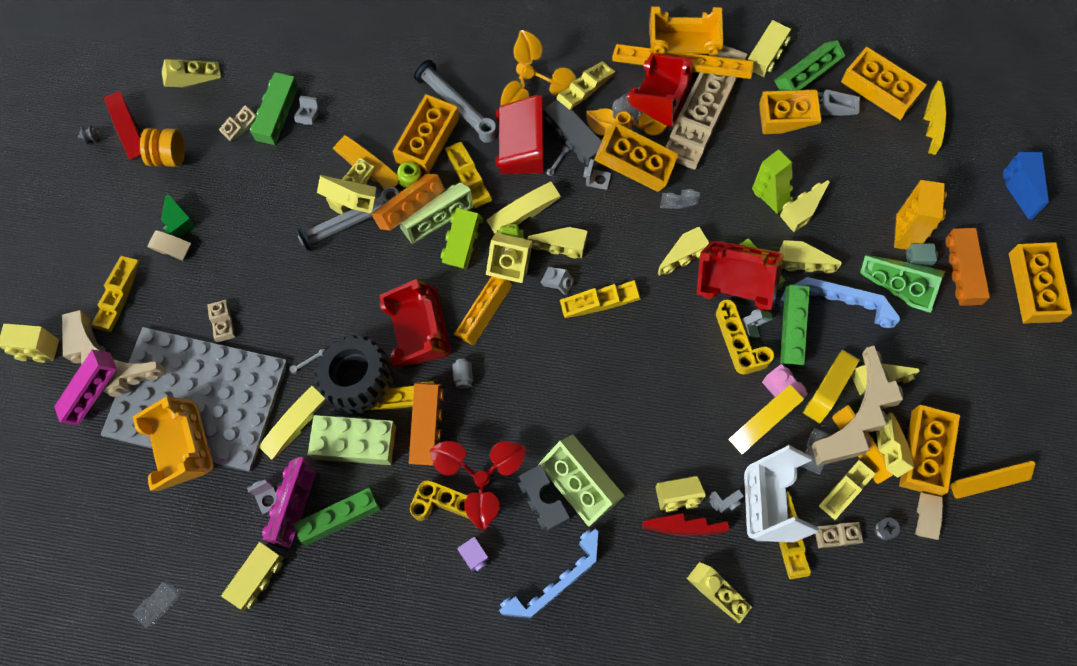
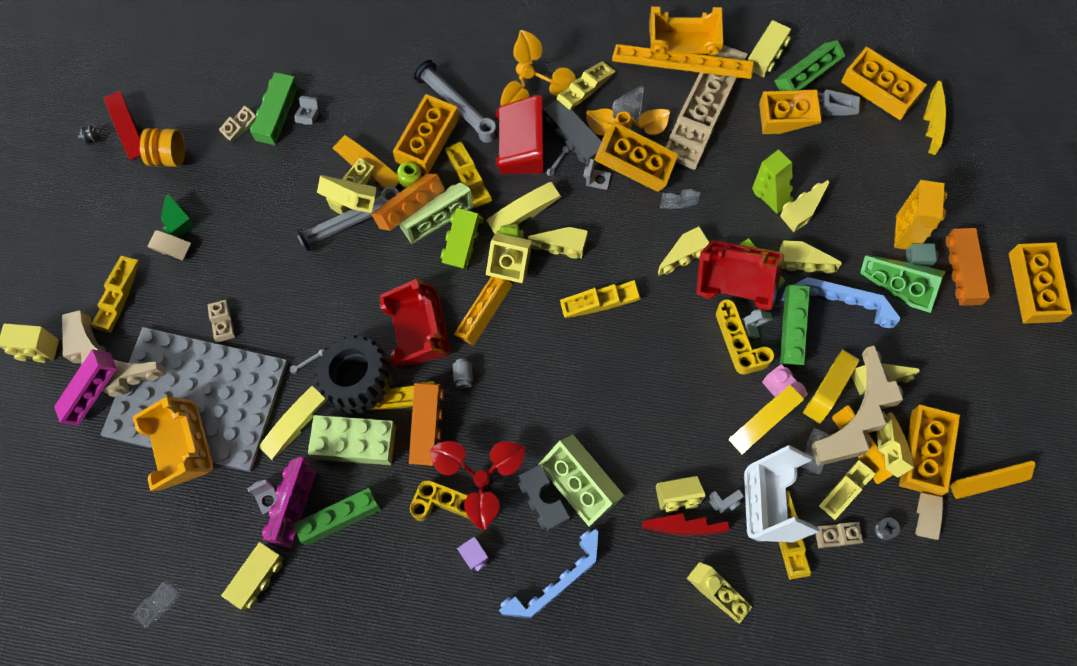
light yellow slope [162,59,221,87] -> none
light grey bracket [541,267,574,295] -> none
red windscreen [627,53,692,127] -> none
blue slope [1003,152,1049,220] -> none

